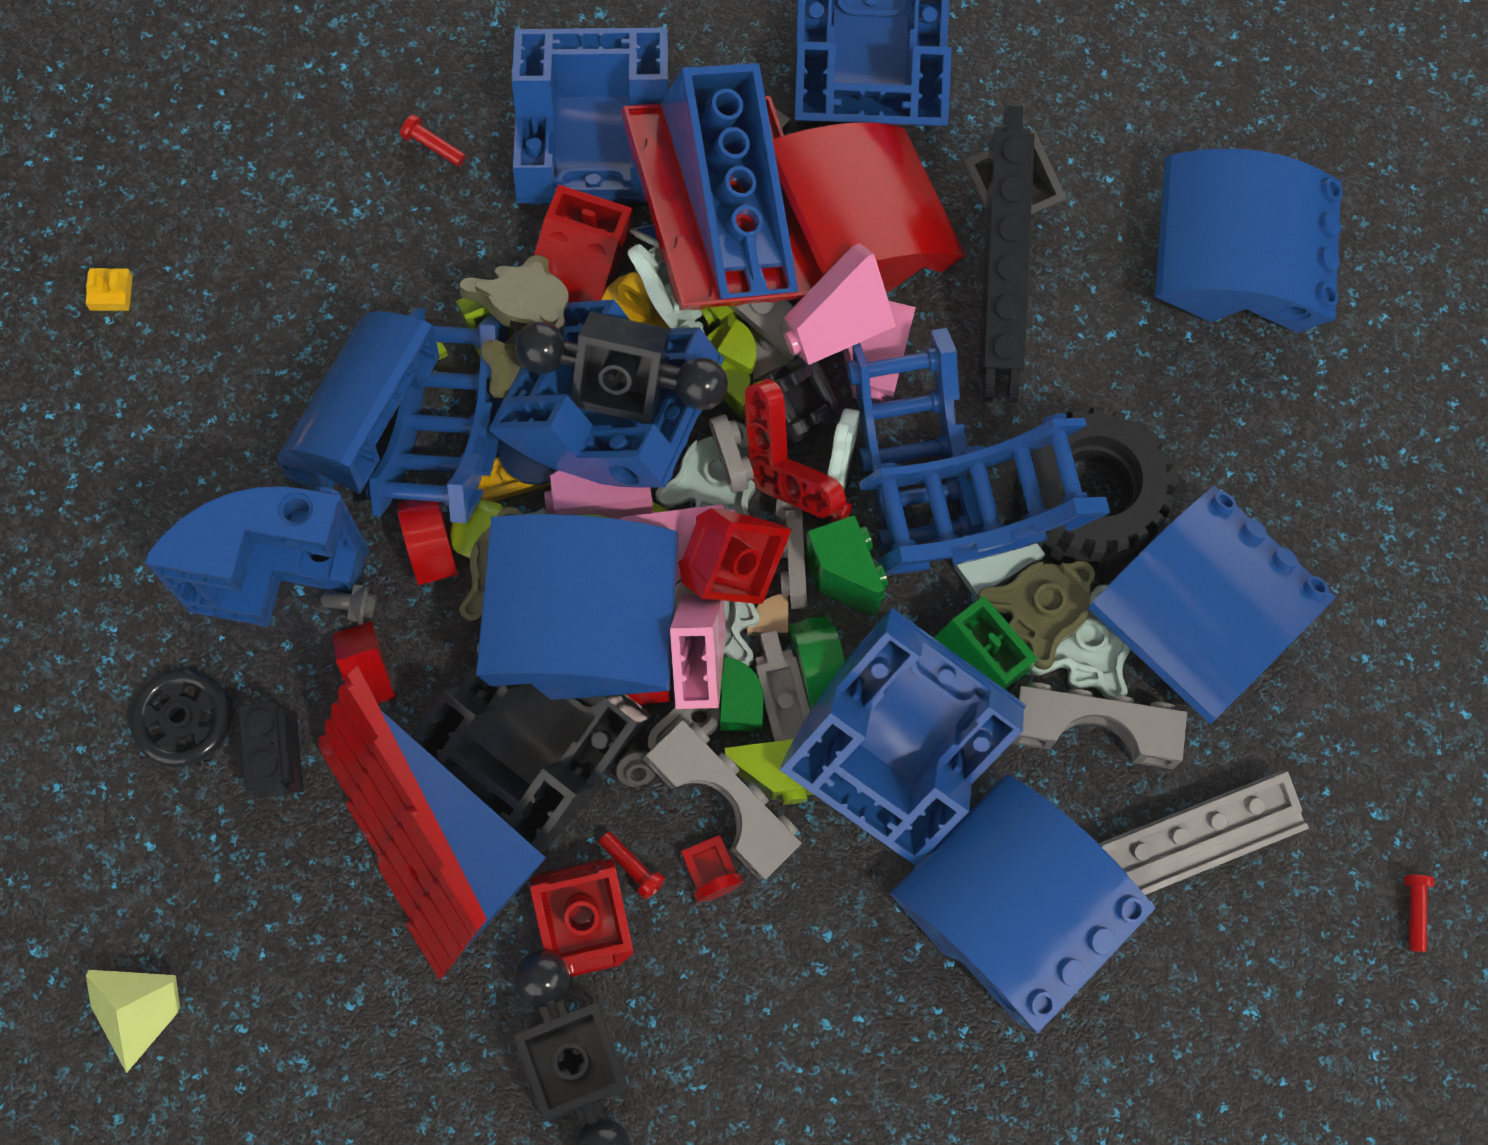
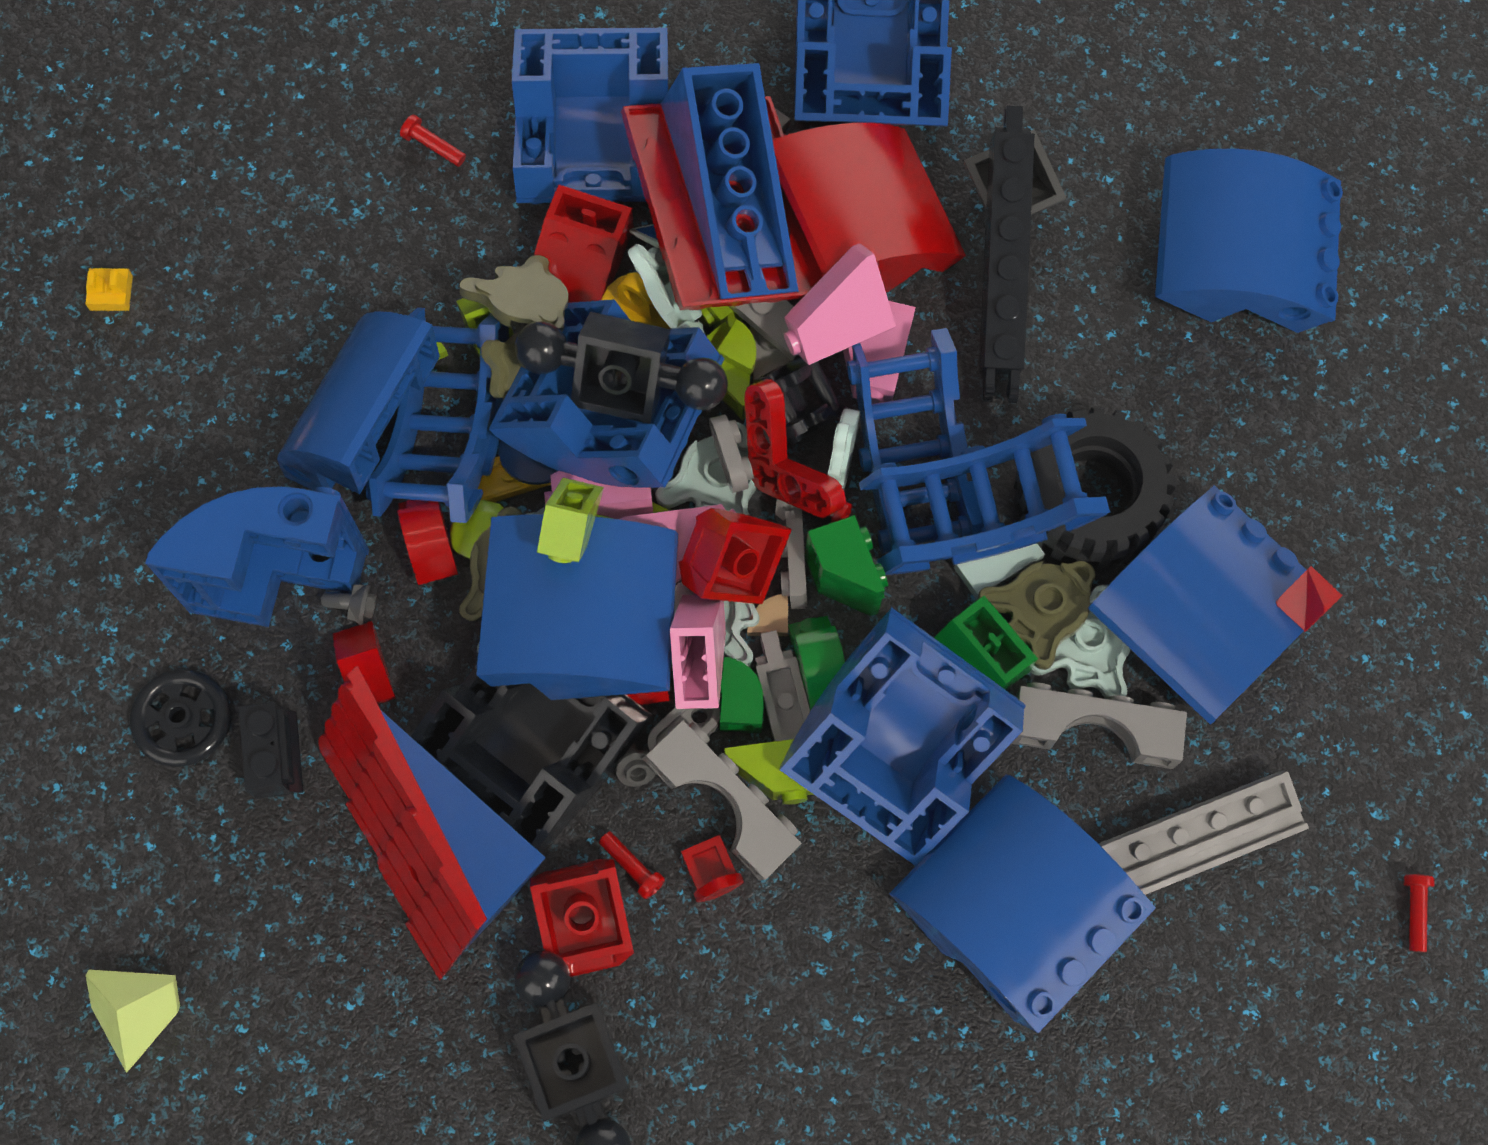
none -> lime slope [537,478,604,563]
none -> red slope [1276,566,1343,632]

